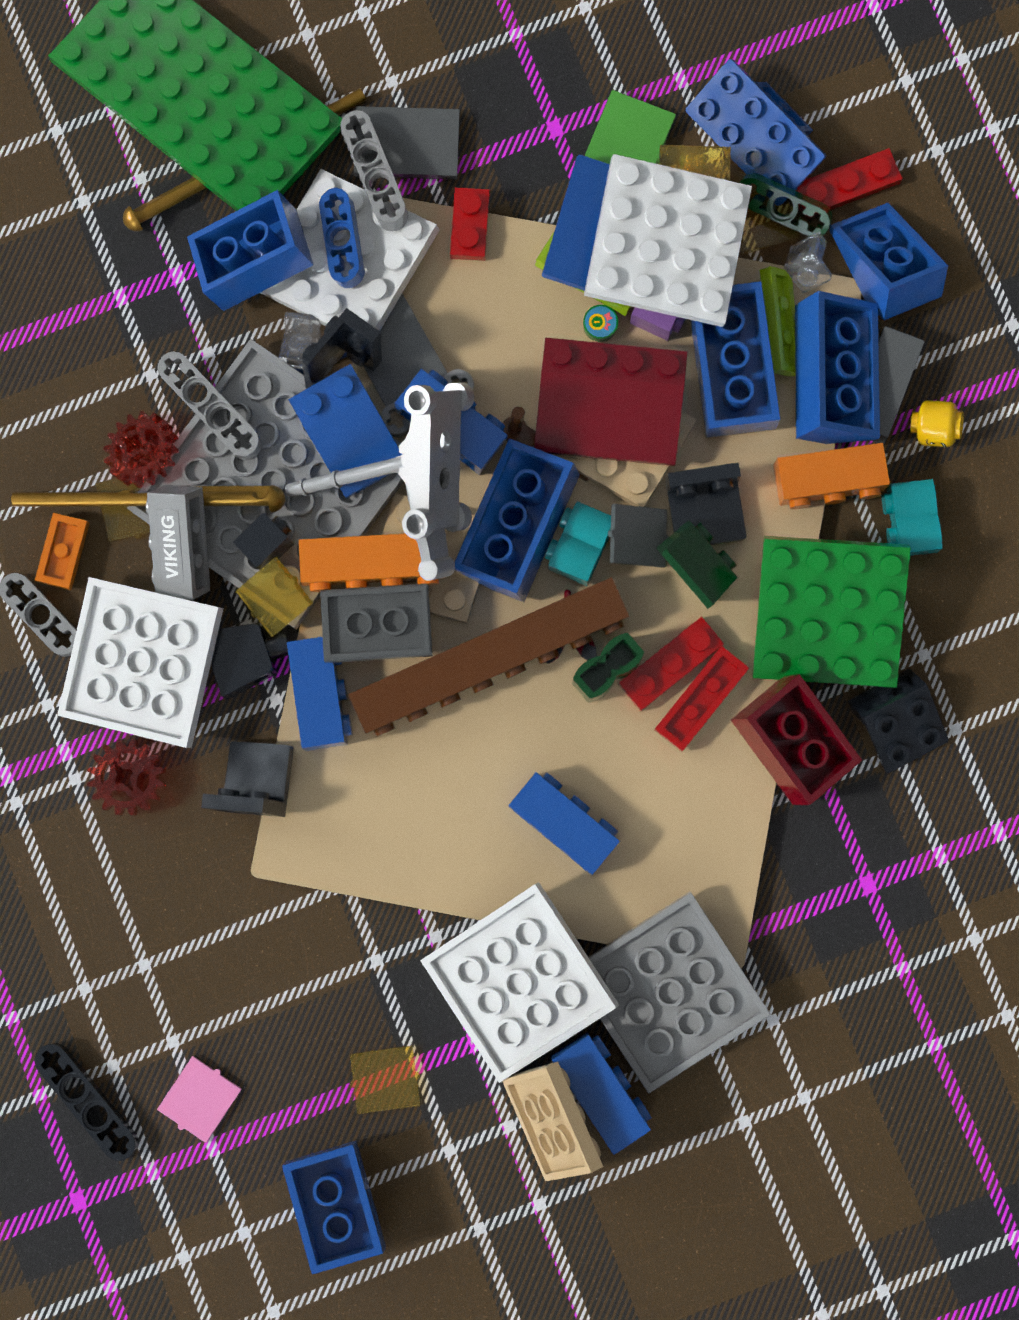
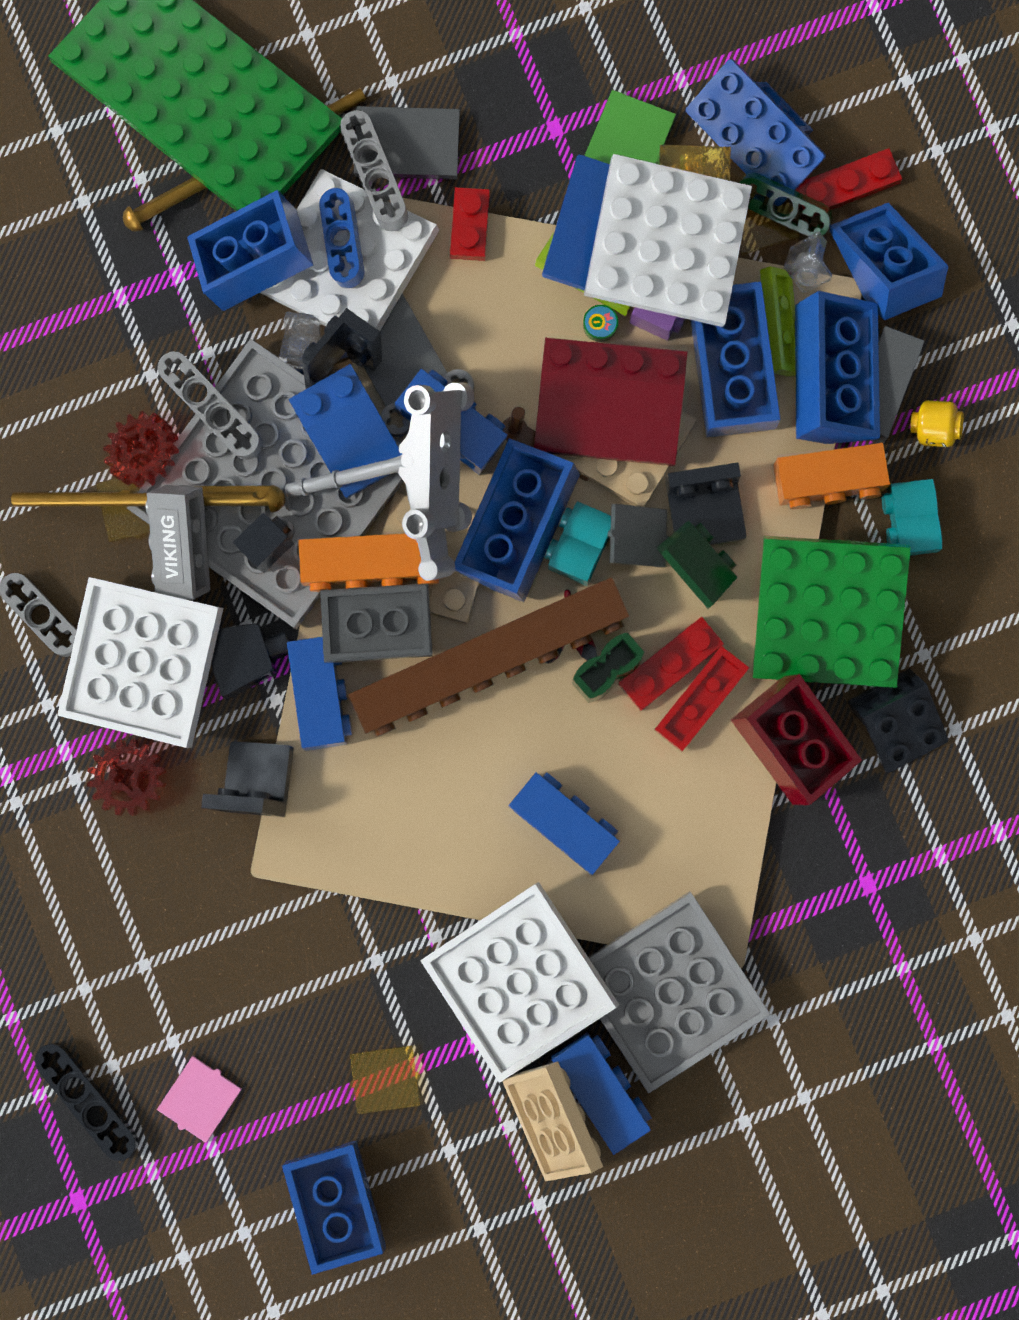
orange plate [35,513,90,590] -> none
clear yellow piece [235,556,313,637] -> none

